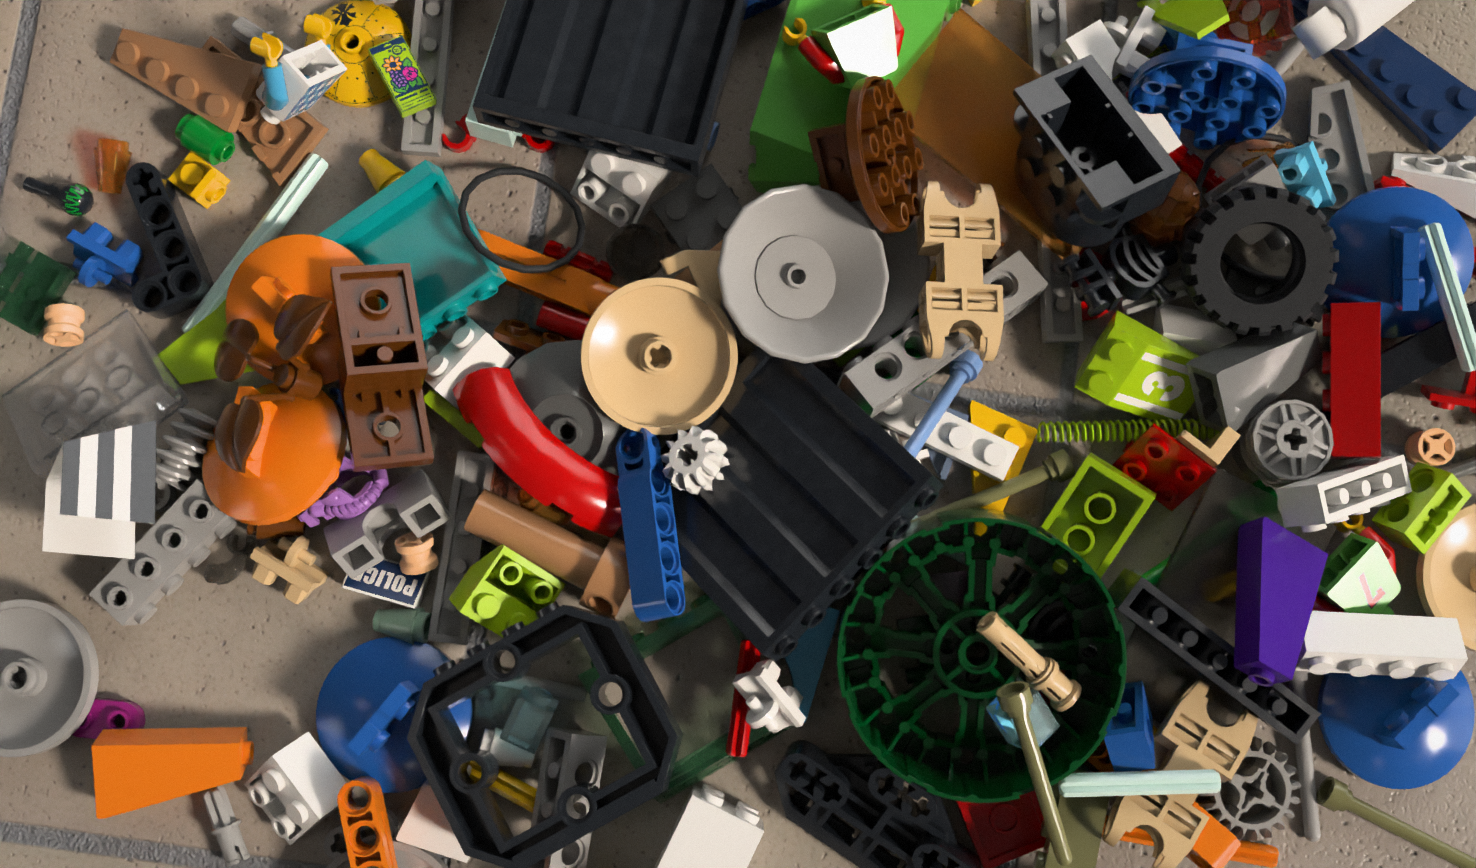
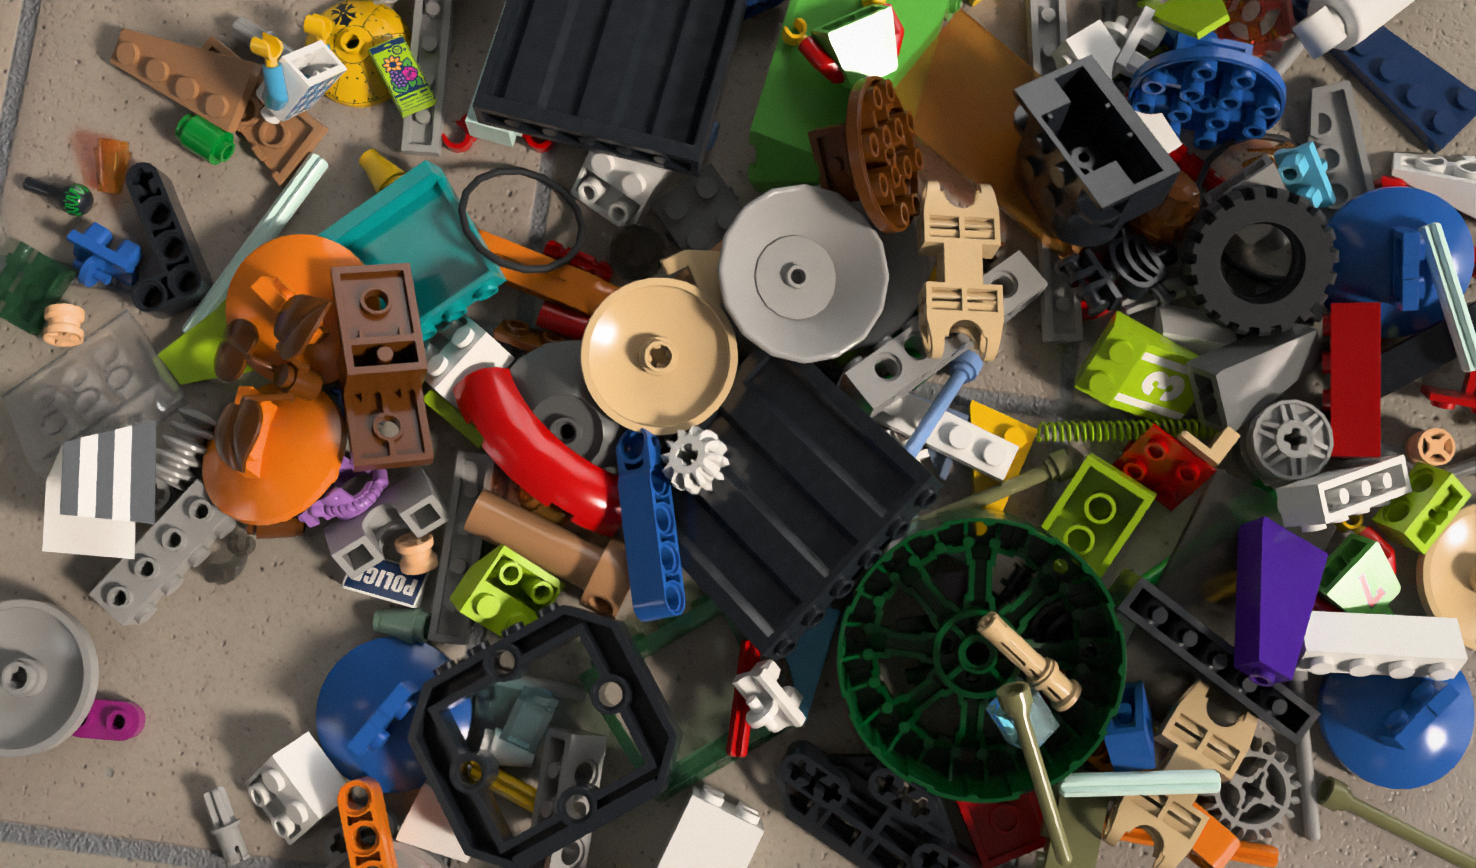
orange slope [91,727,254,819] -> none
yellow bracket [168,151,231,209] -> none
tan hips [250,535,329,604] -> none

